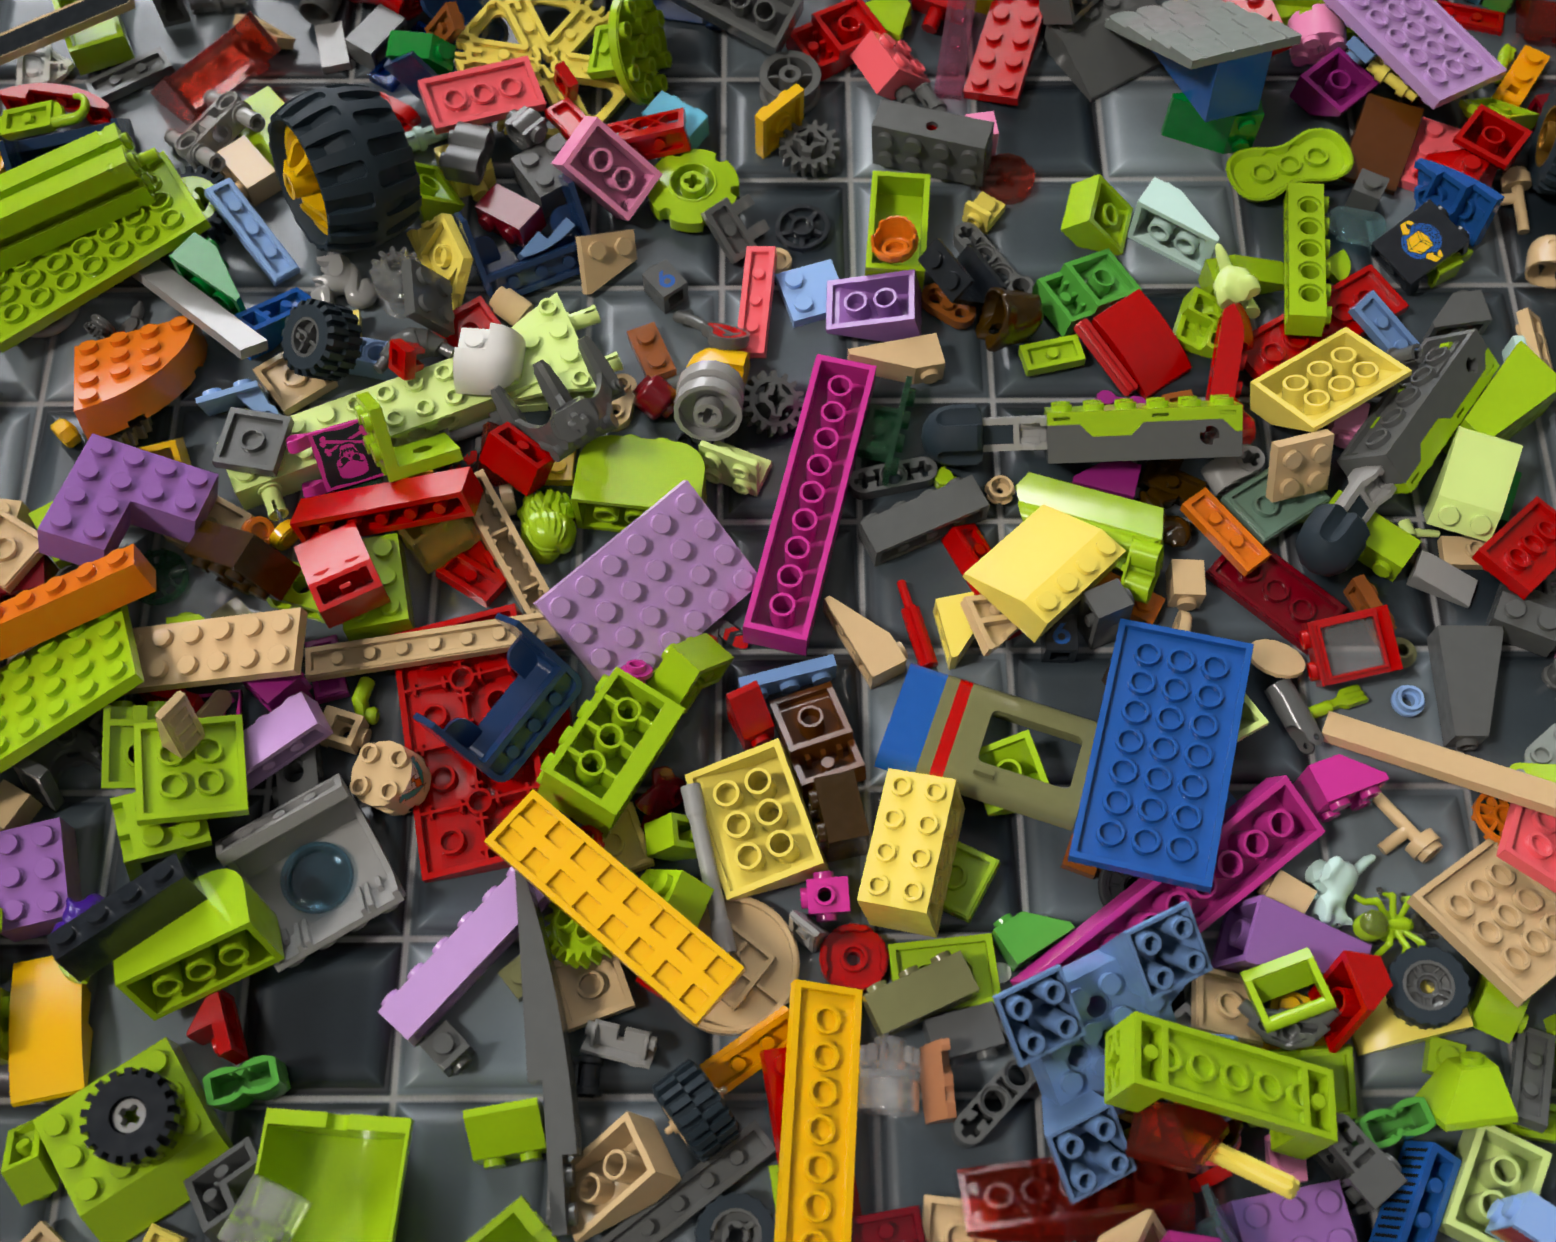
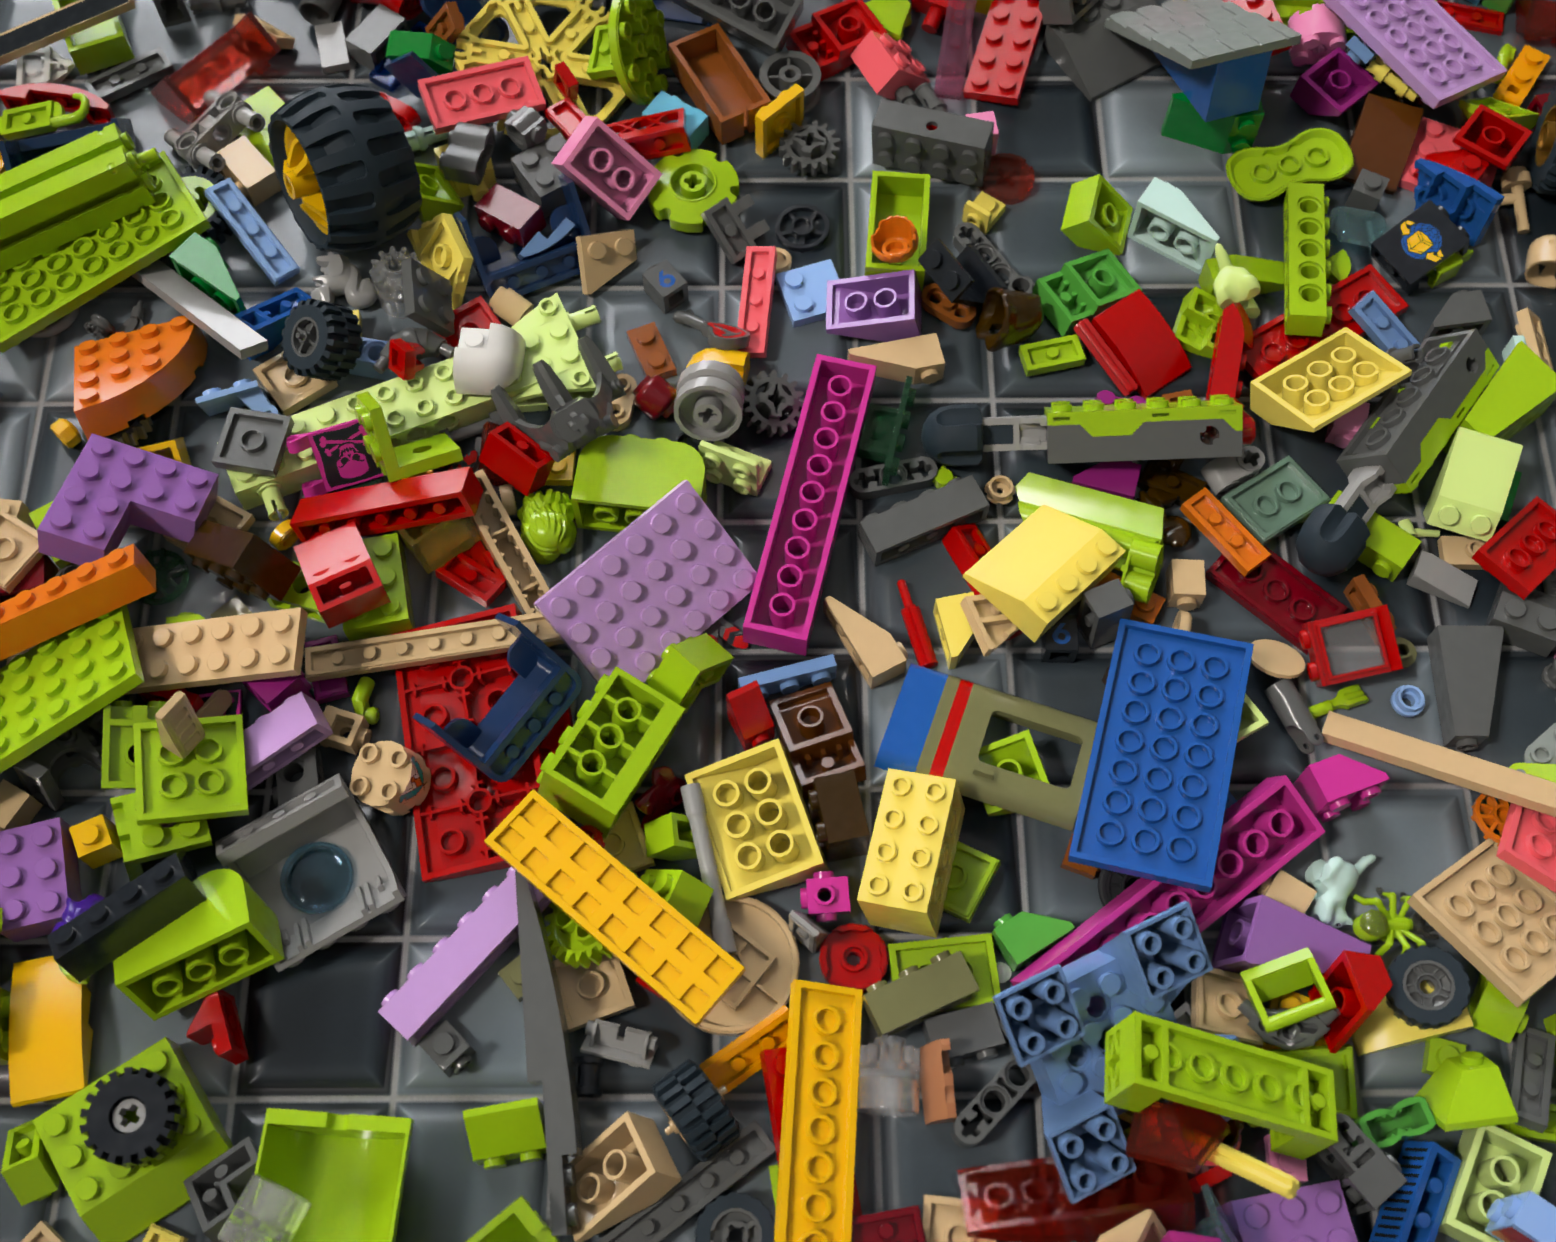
bright green brick [202,1055,291,1112] -> none
orange tile [241,516,275,545] -> none
dark pink plate [620,659,653,684] -> none
tan plate [1266,429,1335,503] -> none
tan piece [1372,793,1443,864] -> none
none -> yellow brick [69,814,123,869]
none -> dark orange piece [668,23,771,145]

